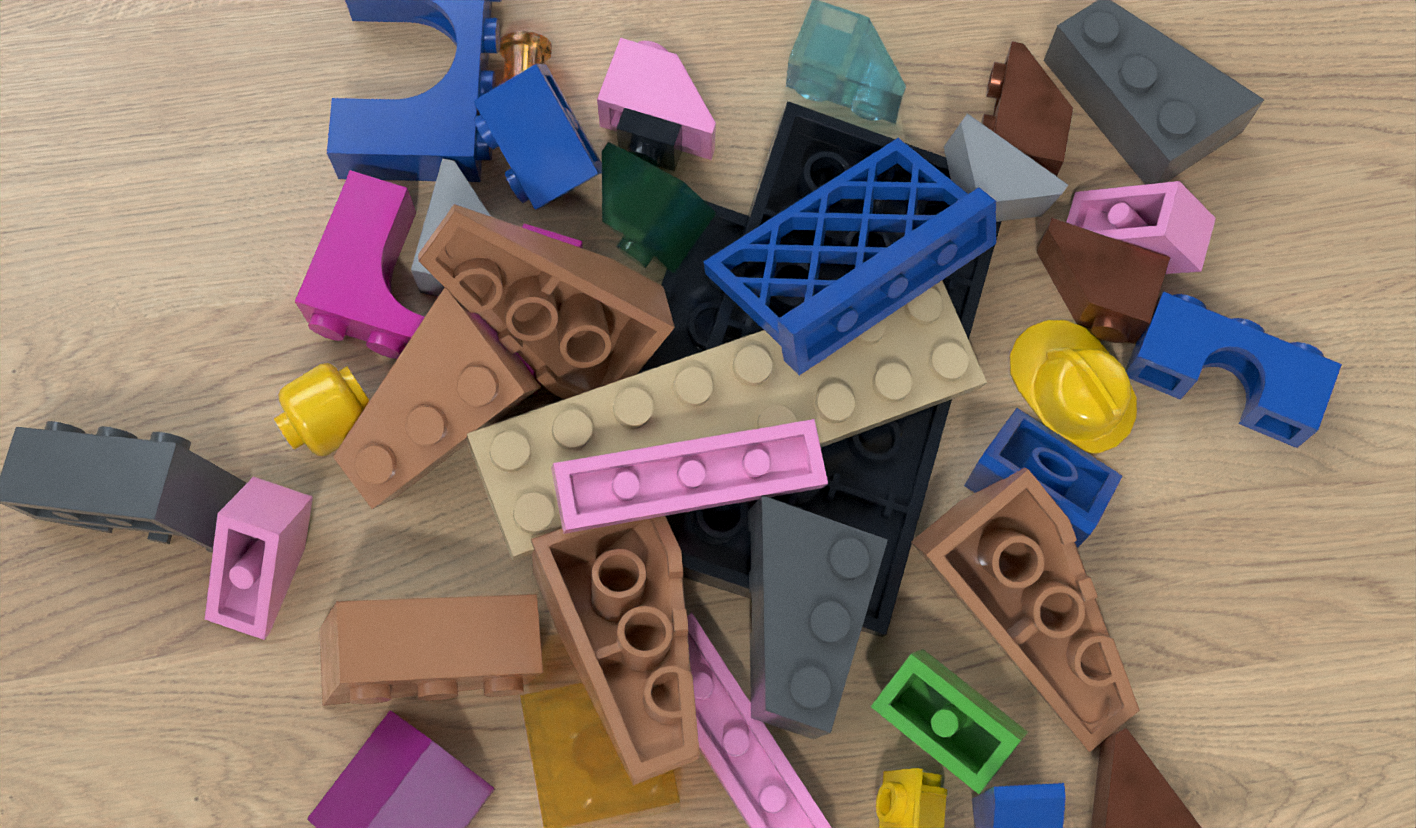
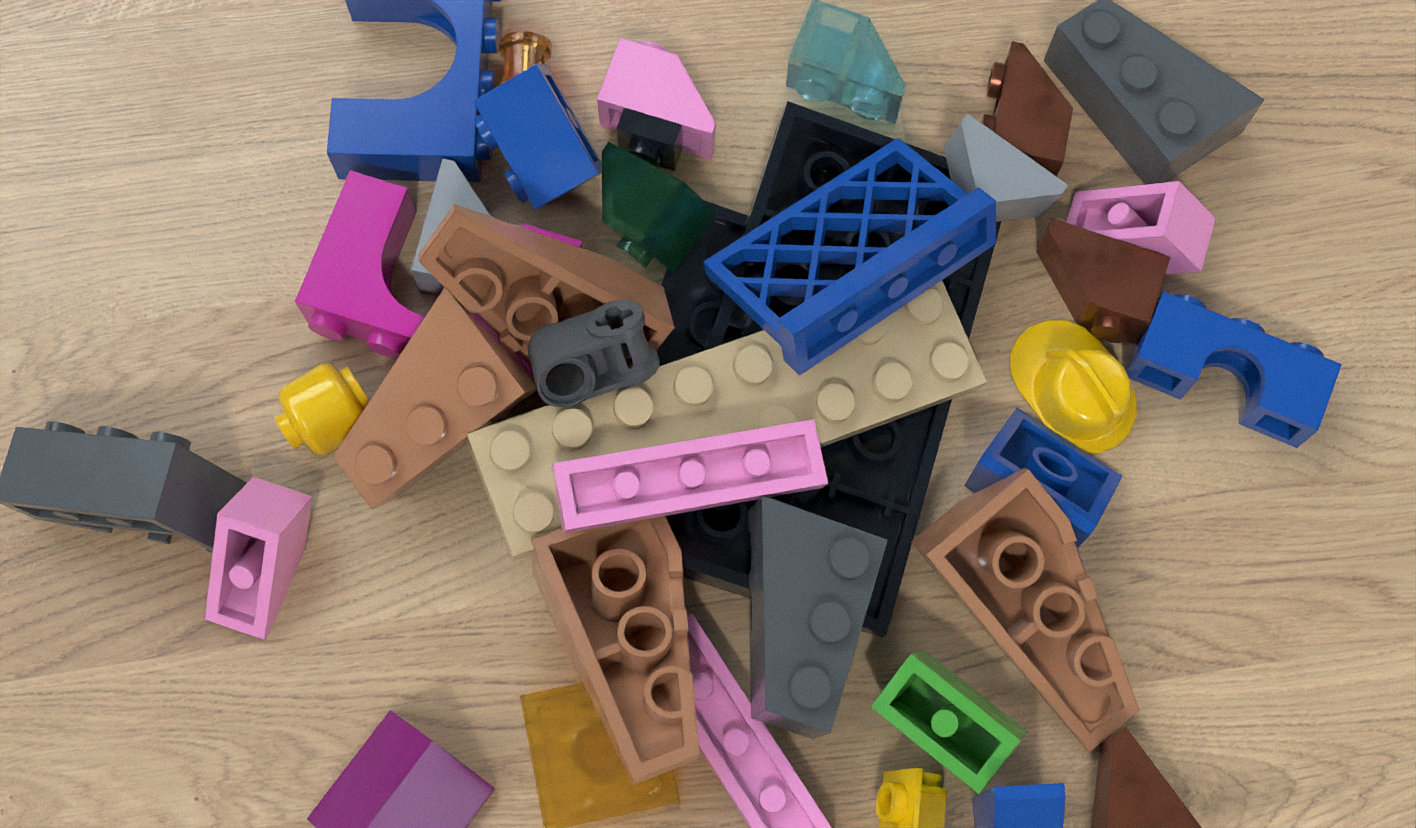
nougat wedge [319,594,543,706] -> none
none -> dark grey piece [527,300,660,408]

